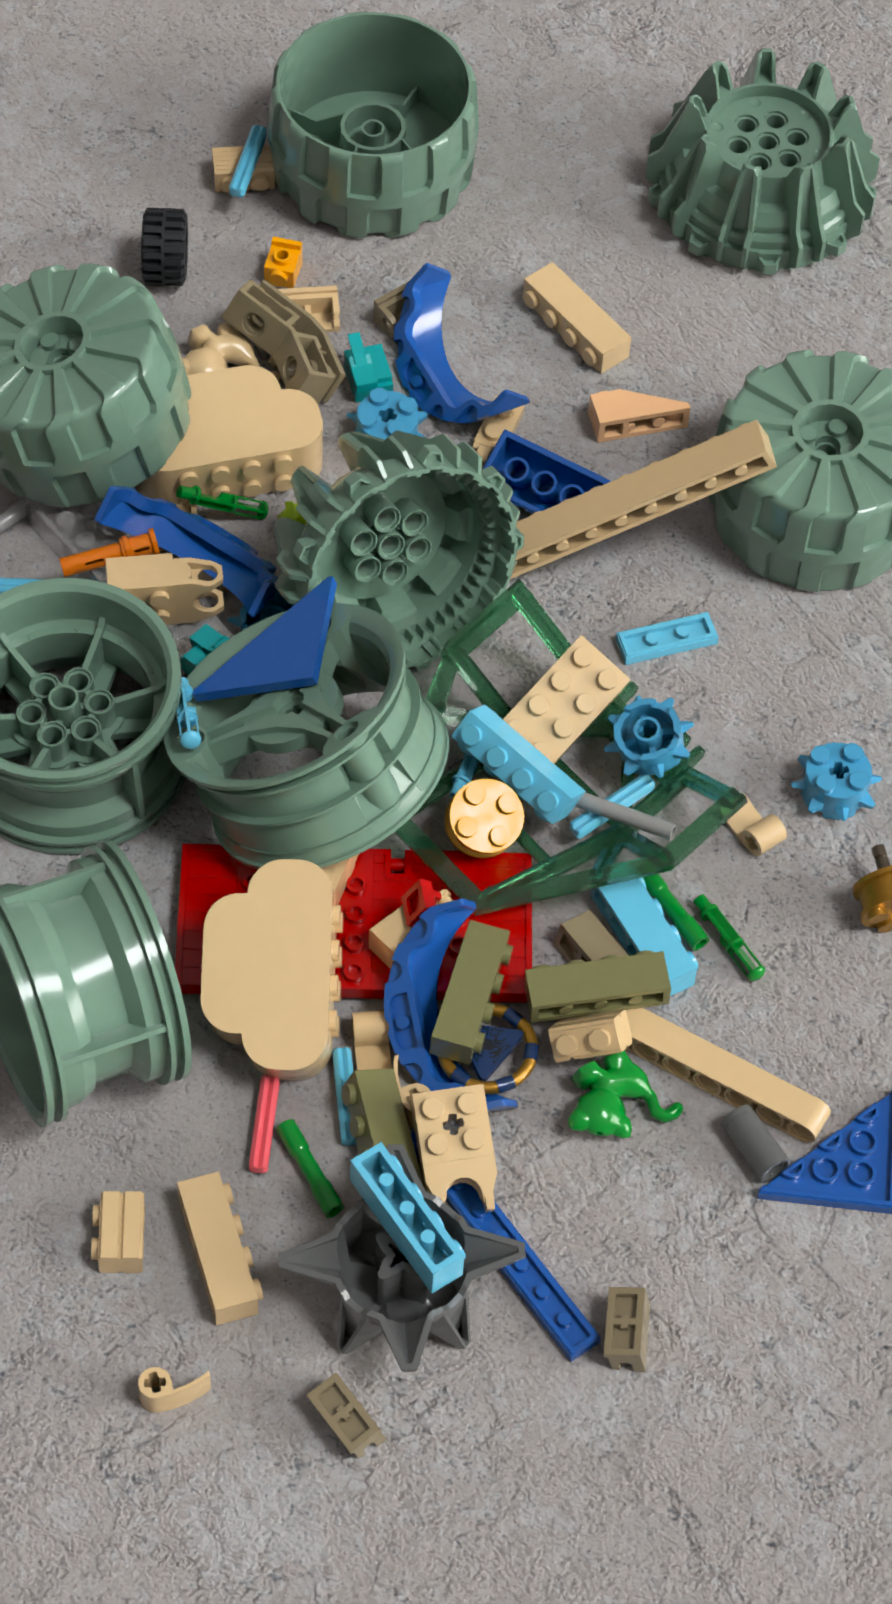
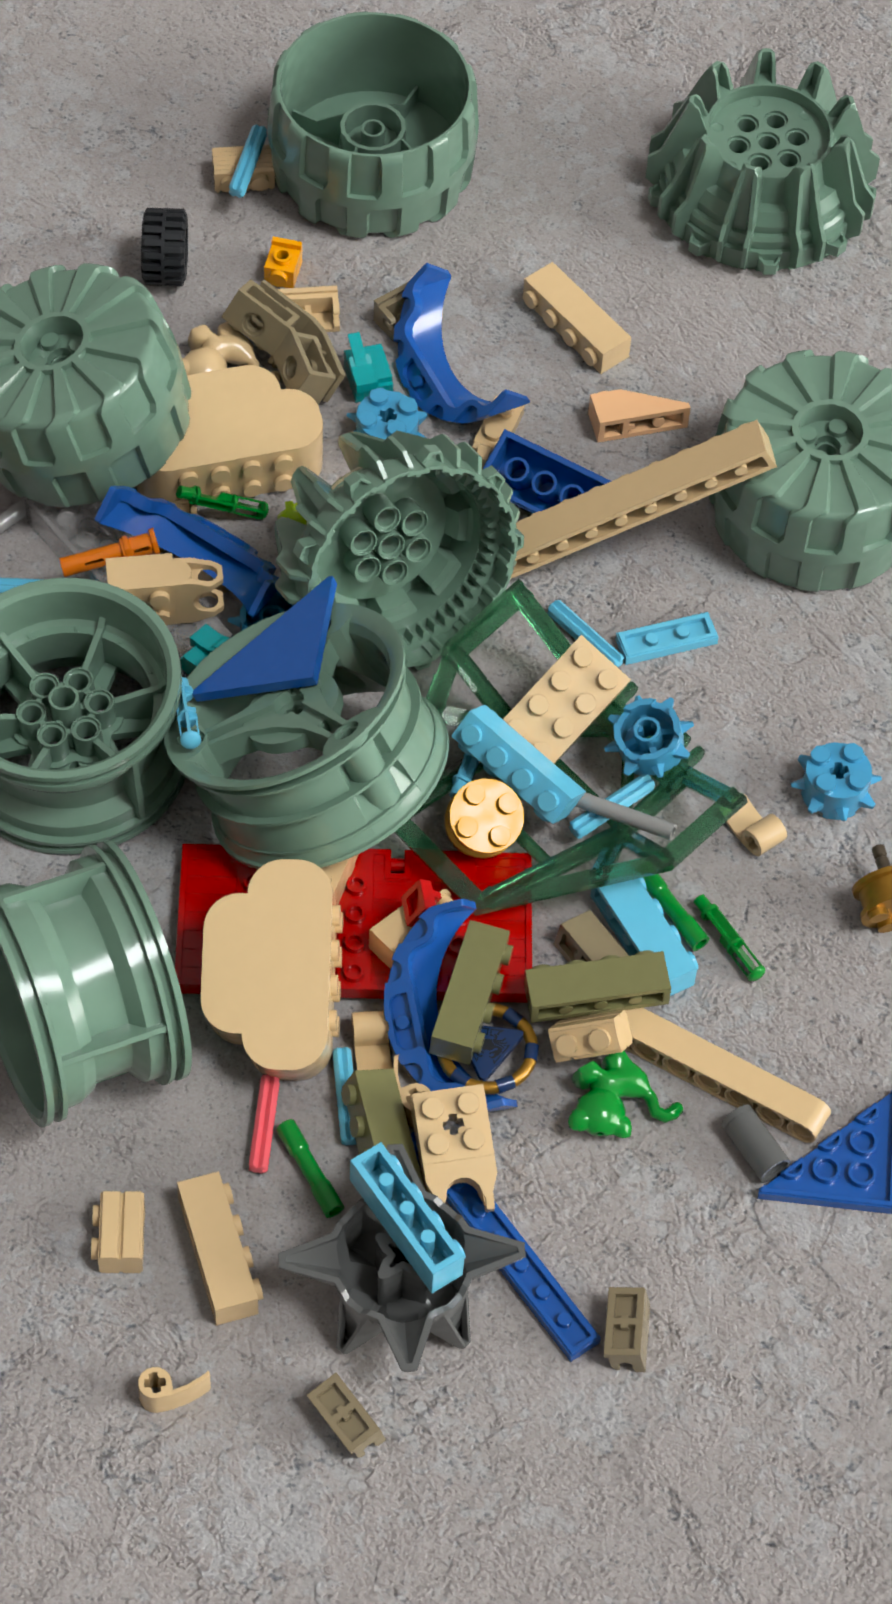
none -> medium azure axle [547,600,624,667]

